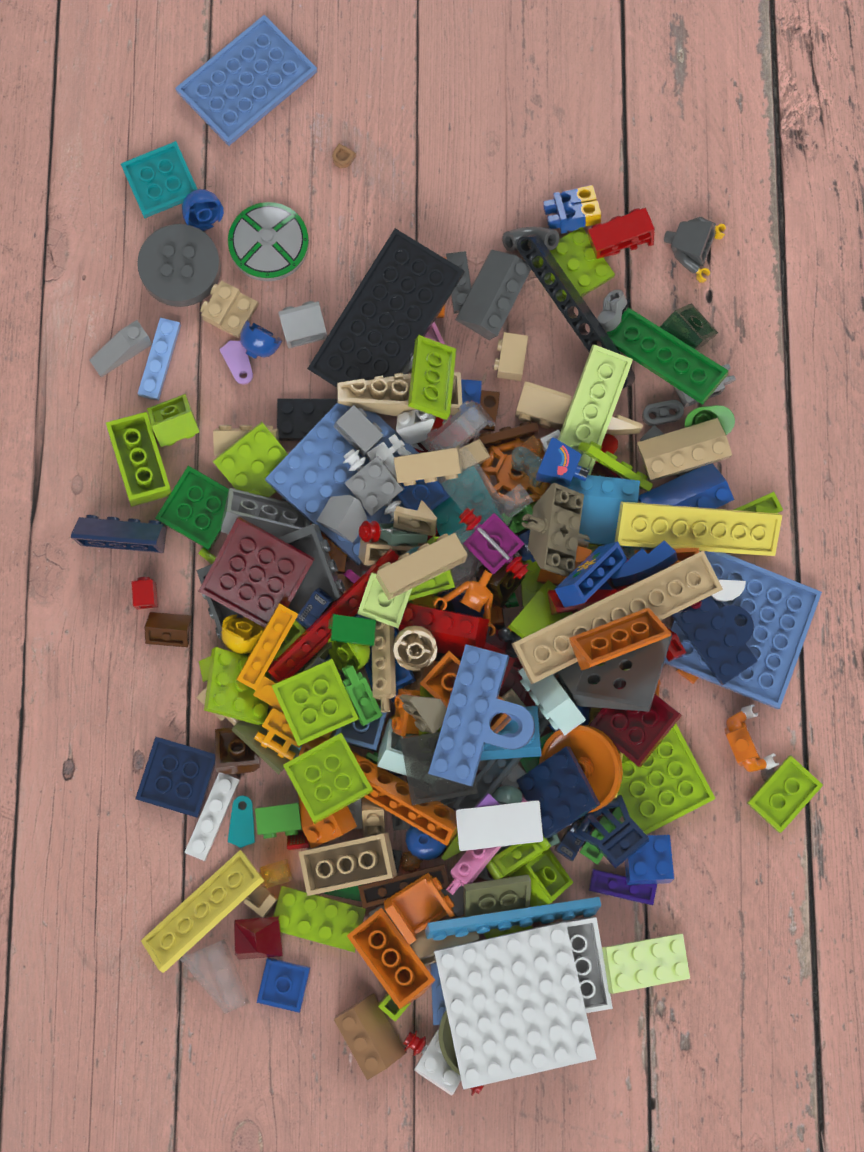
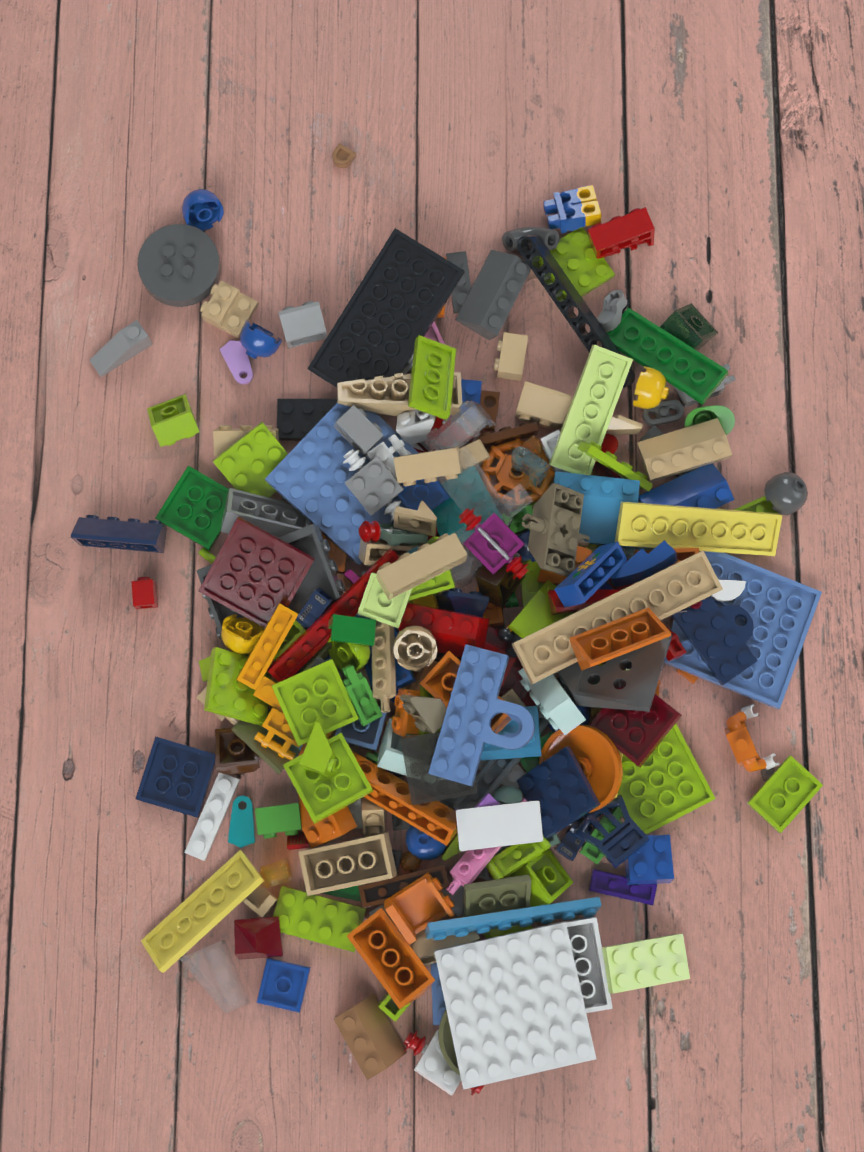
lime brick [106,412,171,507] -> none
teal plate [121,141,198,219] -> none
light blue plate [137,318,181,401] -> none
reddish brown panel [144,612,192,648] -> none
medium blue plate [175,15,317,146] -> none
dish [228,202,309,281] -> none
light grey slope [316,495,367,543] -> none
orange piece [432,570,496,636] -> none
blue torso [535,437,590,487] -> none
dark grey torso [664,217,726,283] -> none
none -> lime slope [299,722,336,776]
none -> yellow cylinder [633,366,669,409]
none -> dark grey cylinder [764,472,808,515]

